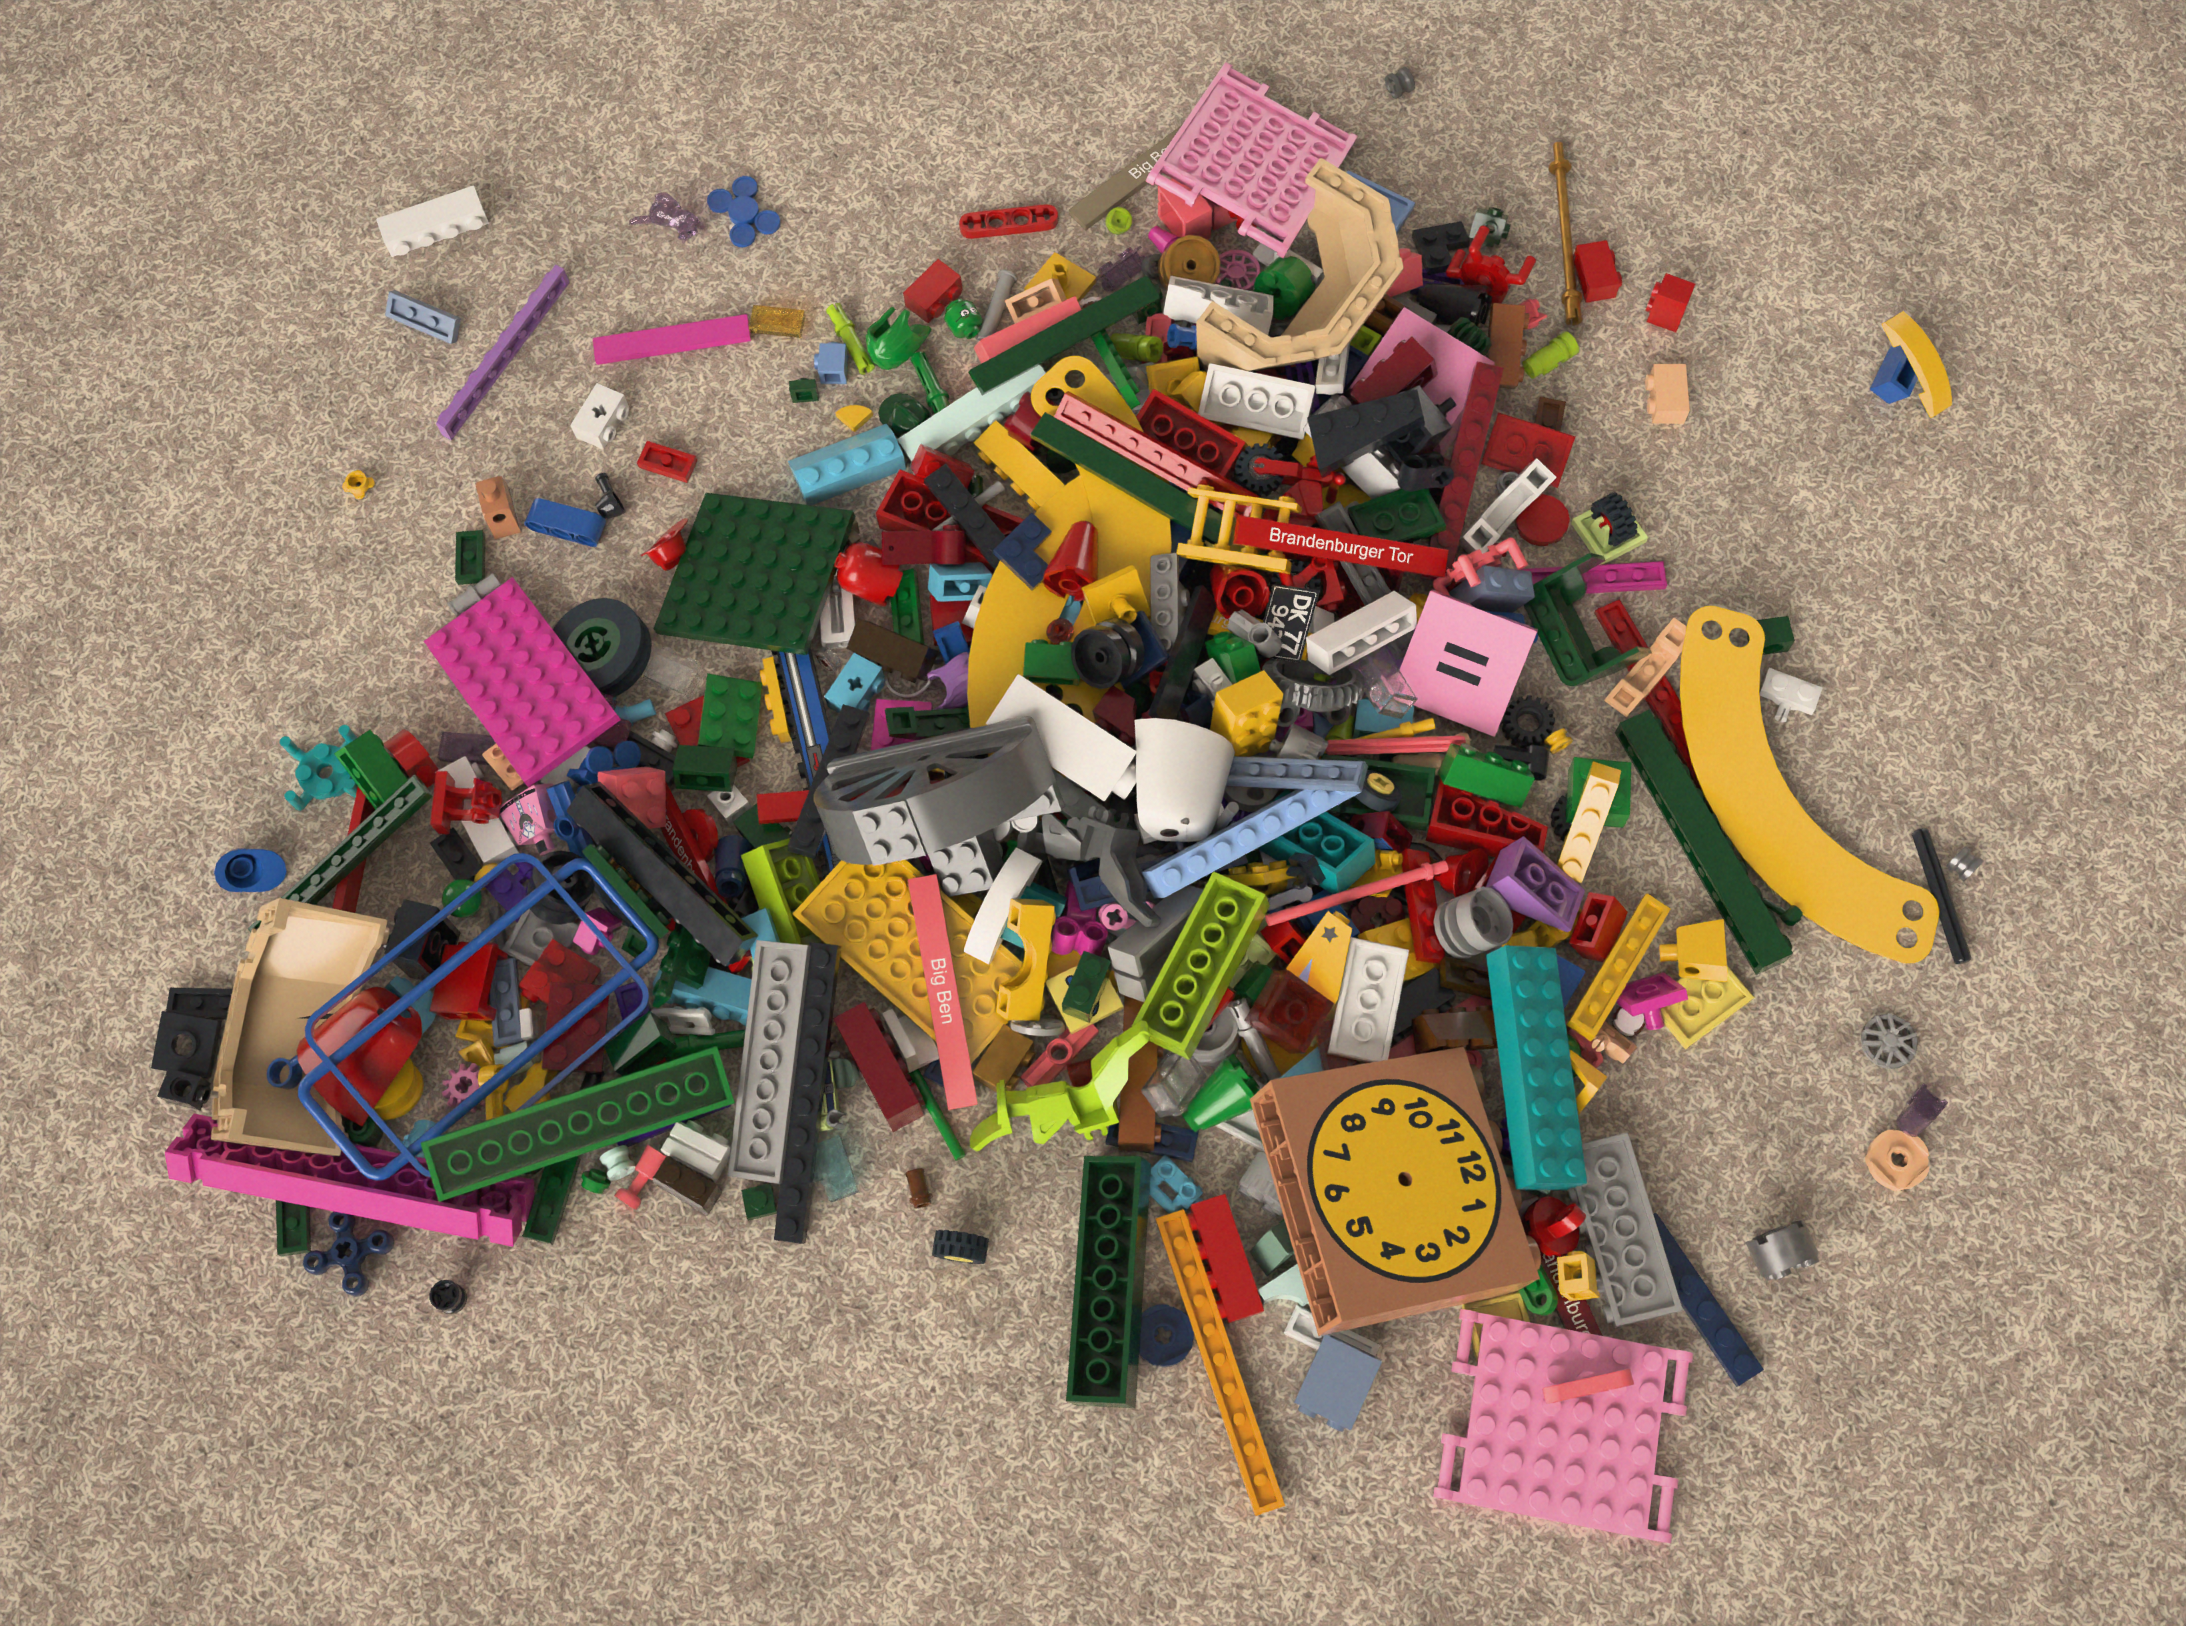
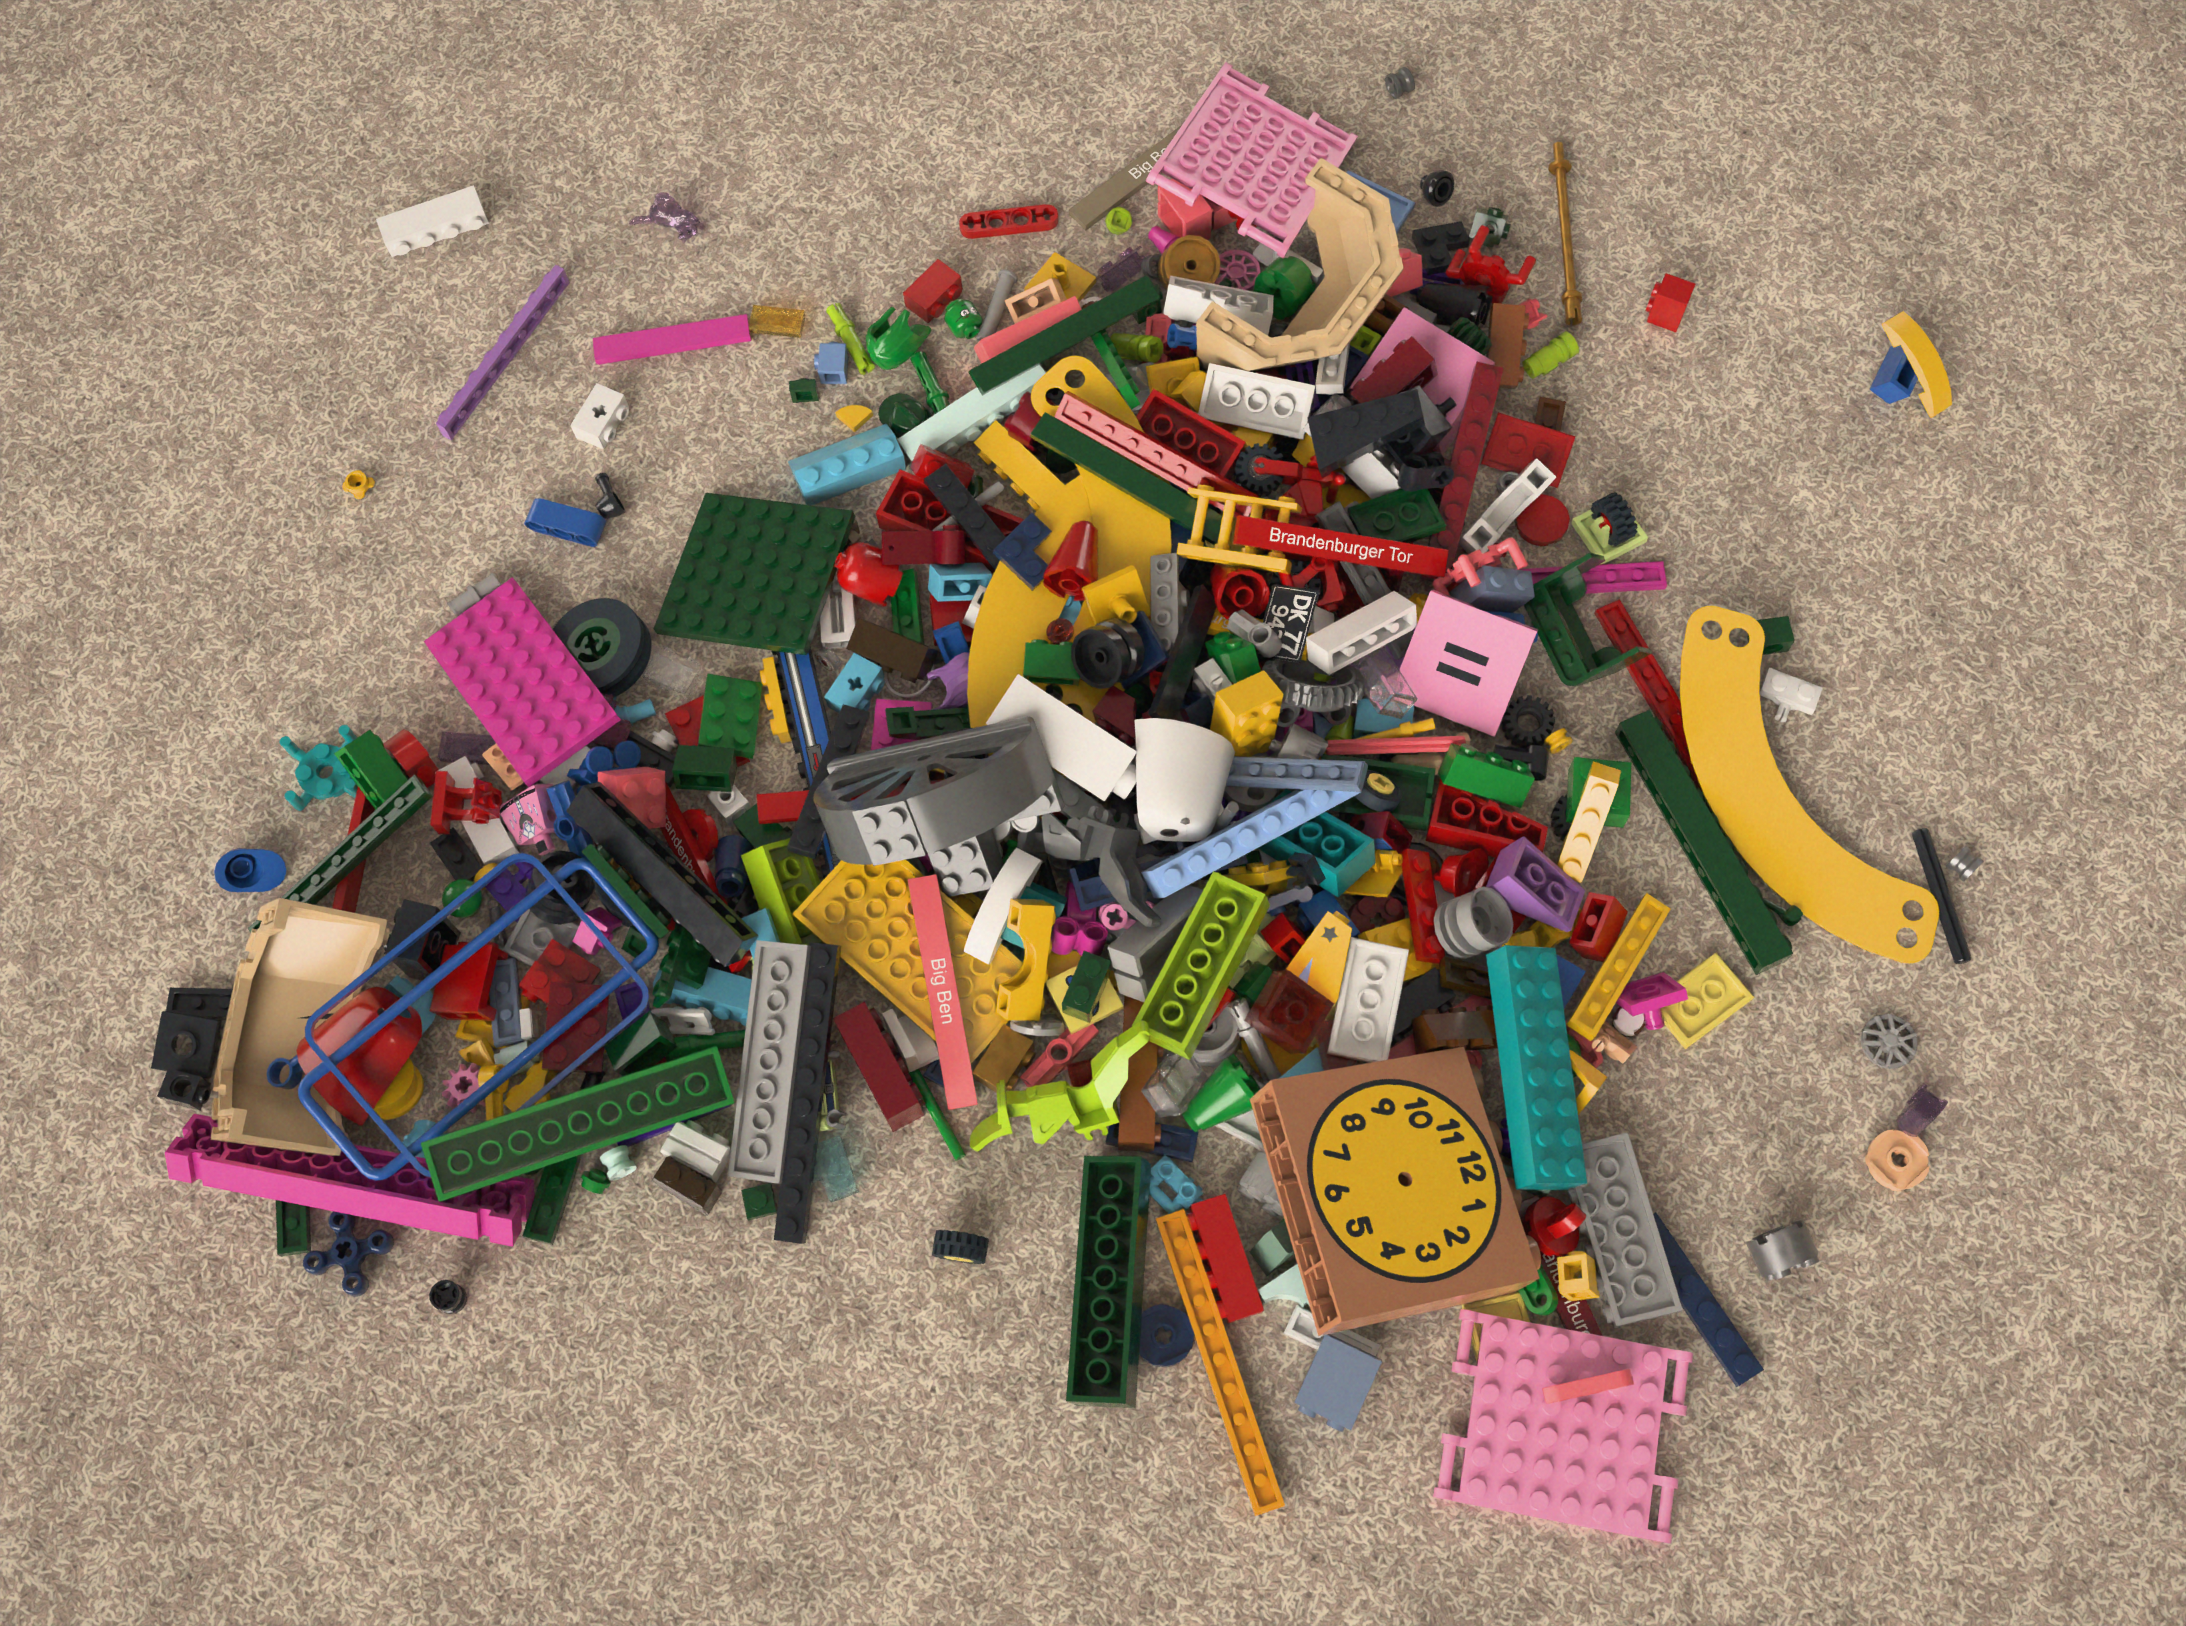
dark green brick [345,1115,383,1147] -> none
plate [385,290,461,344] -> none
dark green plate [455,530,485,585] -> none
nougat torso [475,476,521,540] -> none
coral piece [614,1145,666,1210] -> none
red plate [637,441,697,483] -> none
red piece [640,518,689,571] -> none
blue piece [707,176,781,248] -> none
sand green plate [832,1058,859,1089] -> none
reddish brown pin [905,1168,933,1209] -> none
coral bar [1265,860,1448,926] -> none
red piece [1573,240,1622,303] -> none
light nougat slope [1604,618,1686,717] -> none
light nougat brick [1645,364,1690,424] -> none
yellow torso [1659,919,1727,982] -> none
none -> black brick [1420,170,1455,207]

